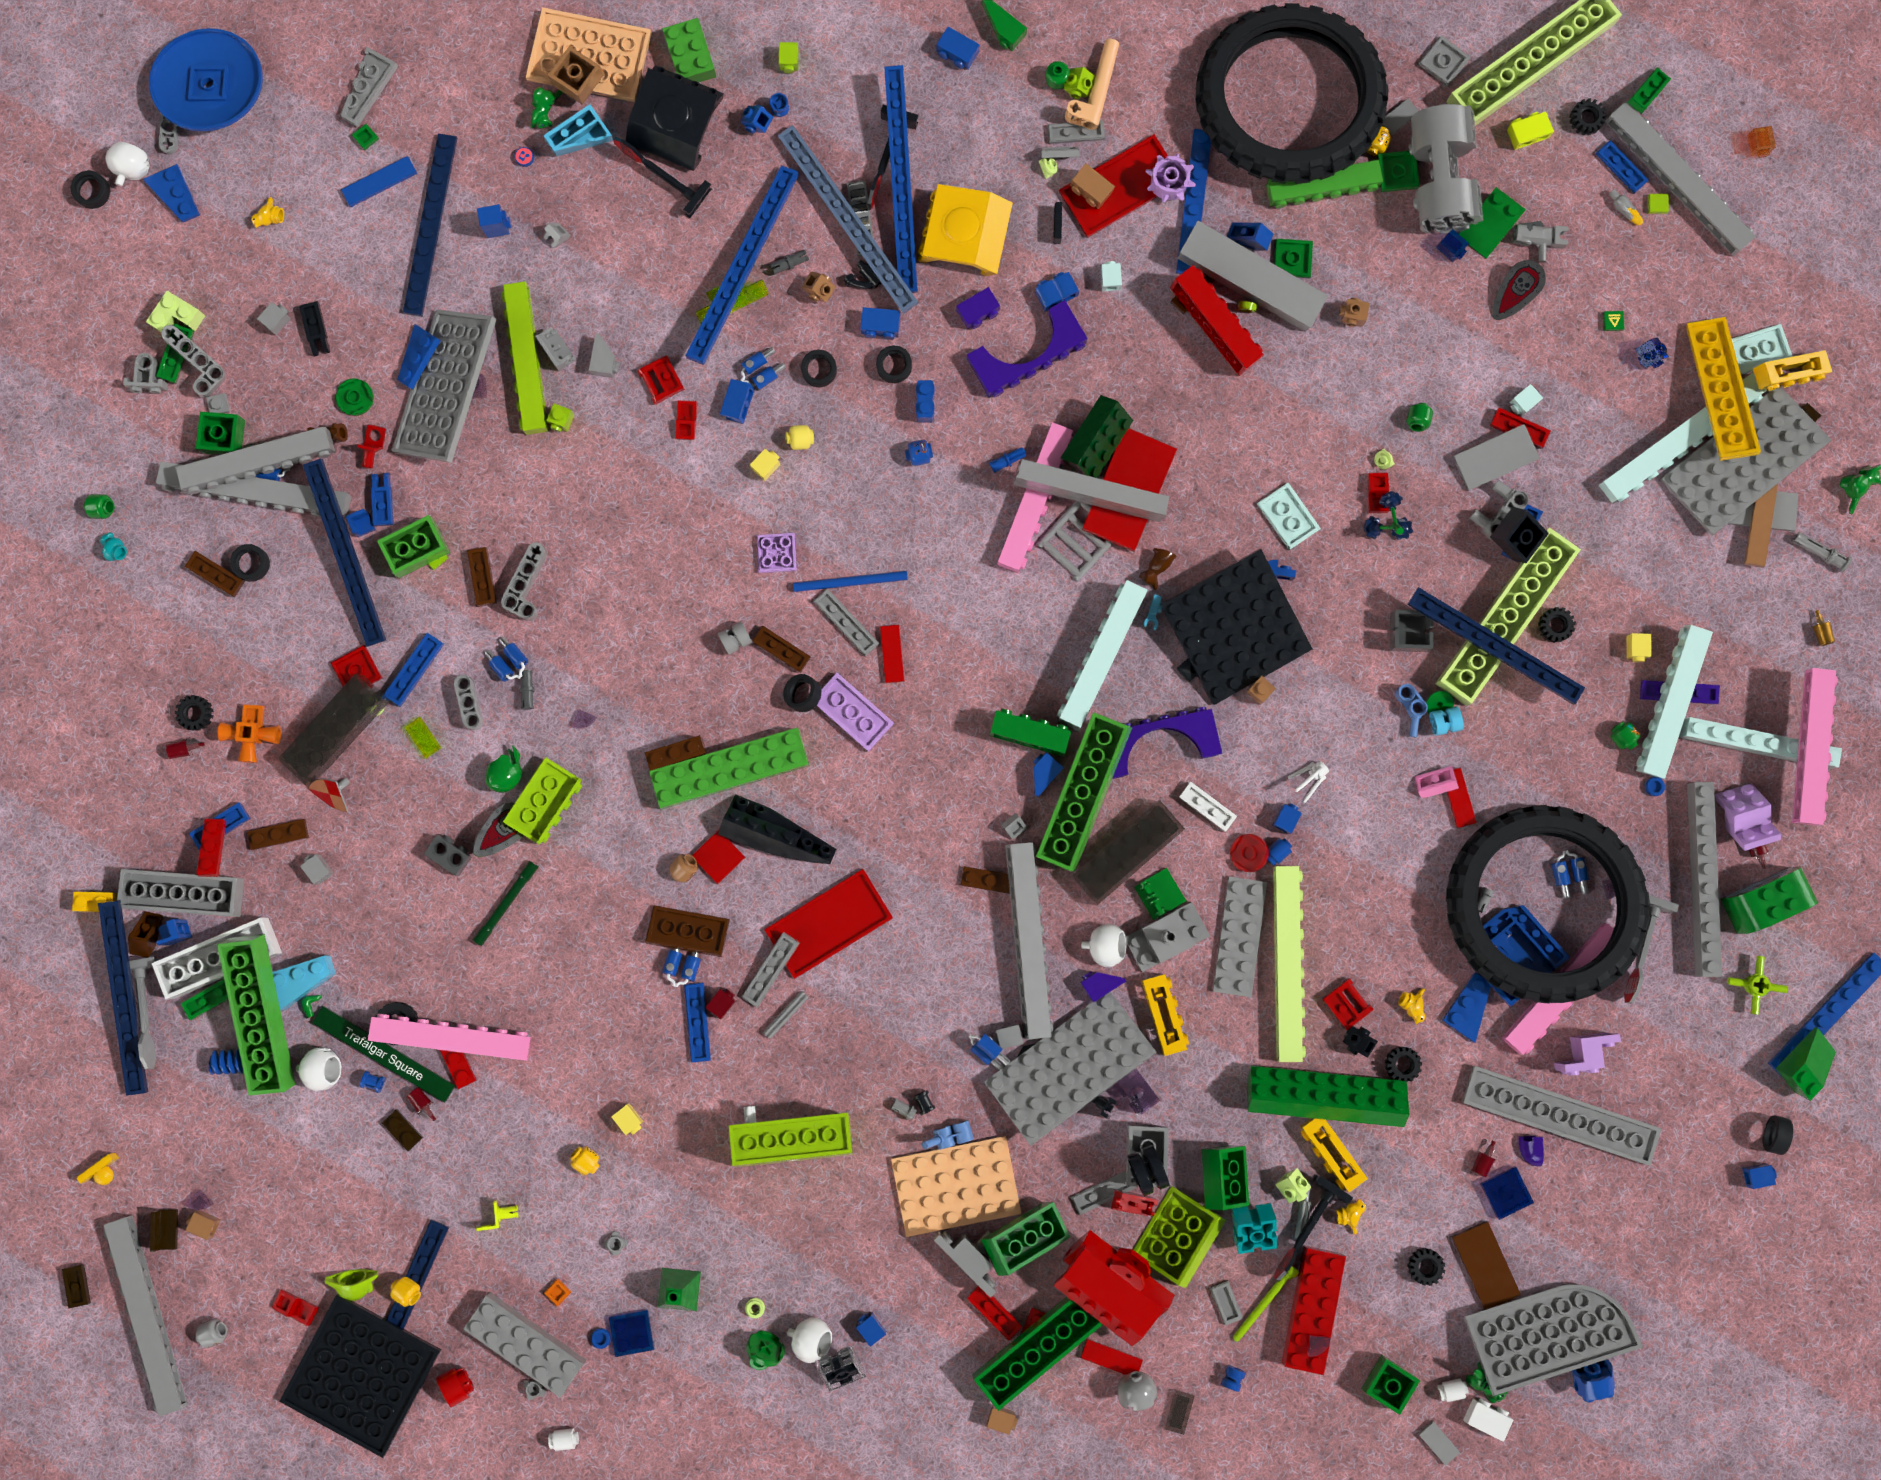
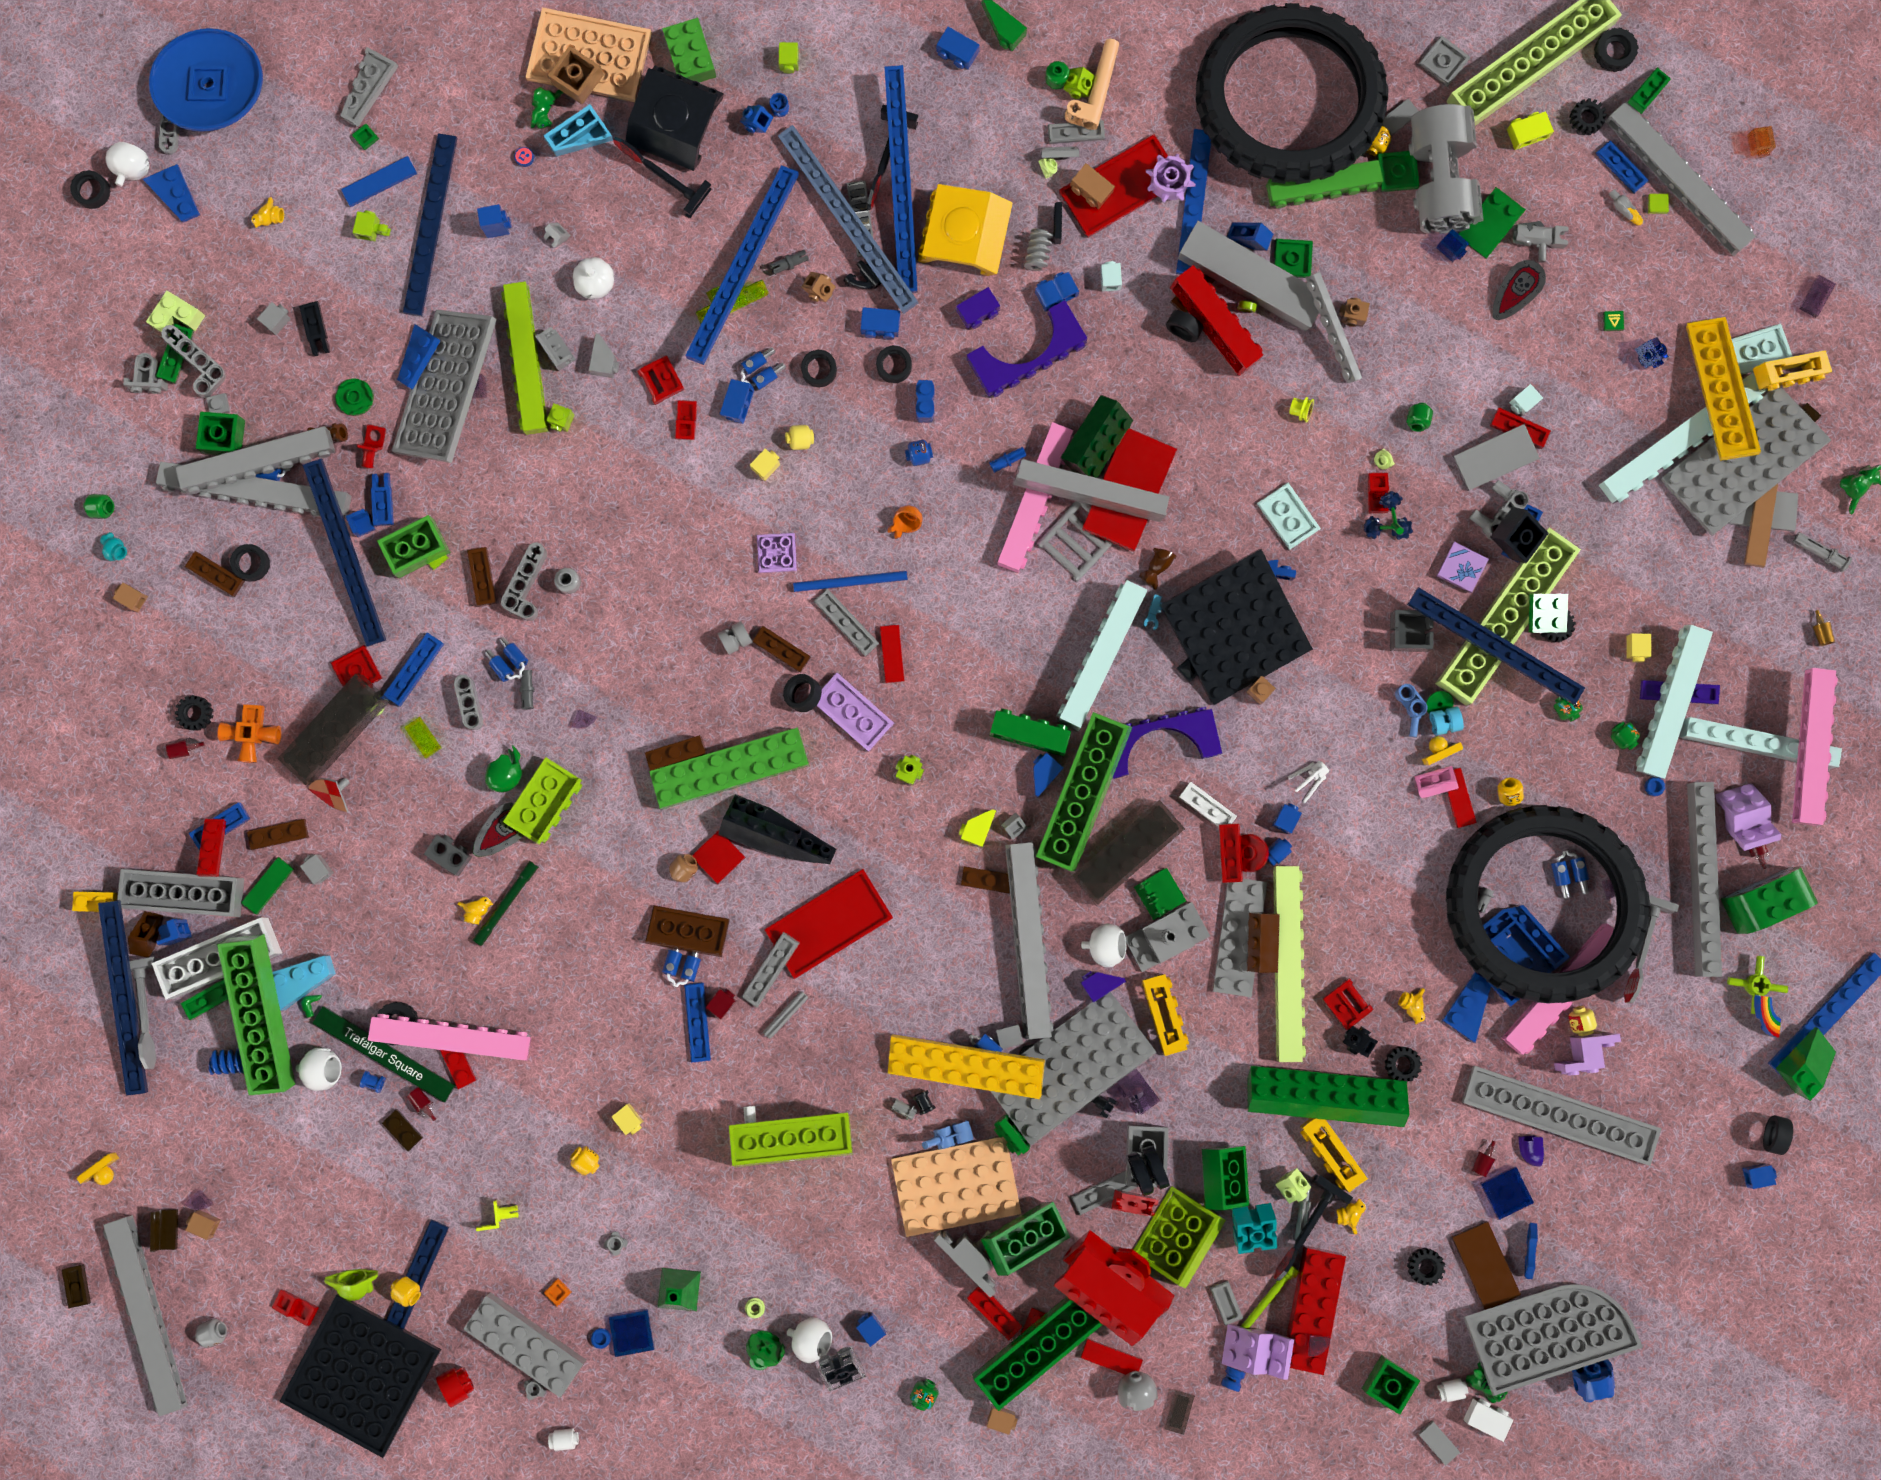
none -> medium nougat brick [112,582,148,612]
none -> green tile [241,857,294,915]
none -> lime brick [353,210,391,242]
none -> yellow animal [457,897,493,925]
none -> light grey head [554,568,581,594]
none -> white piece [573,257,614,299]
none -> orange piece [887,505,923,539]
none -> yellow plate [888,1034,1045,1099]
none -> lime brick [895,754,925,786]
none -> green head [910,1379,939,1411]
none -> neon yellow slope [959,809,996,847]
none -> green plate [994,1113,1030,1156]
none -> light grey piece [1024,228,1054,271]
none -> black tyre [1166,310,1204,342]
none -> red plate [1219,824,1243,883]
none -> lavender bracket [1221,1324,1294,1380]
none -> reddish brown brick [1247,913,1280,973]
none -> neon yellow piece [1289,397,1314,423]
none -> light grey plate [1306,272,1362,383]
none -> yellow tile [1422,736,1463,765]
none -> lavender tile [1437,542,1489,593]
none -> yellow head [1497,777,1524,806]
none -> blue tile [1524,1222,1538,1279]
none -> plate [1529,594,1568,633]
none -> green head [1554,697,1583,722]
none -> light yellow head [1568,1006,1597,1036]
none -> black tyre [1594,27,1639,72]
none -> tile [1754,995,1781,1038]
none -> clear purple plate [1799,275,1836,318]

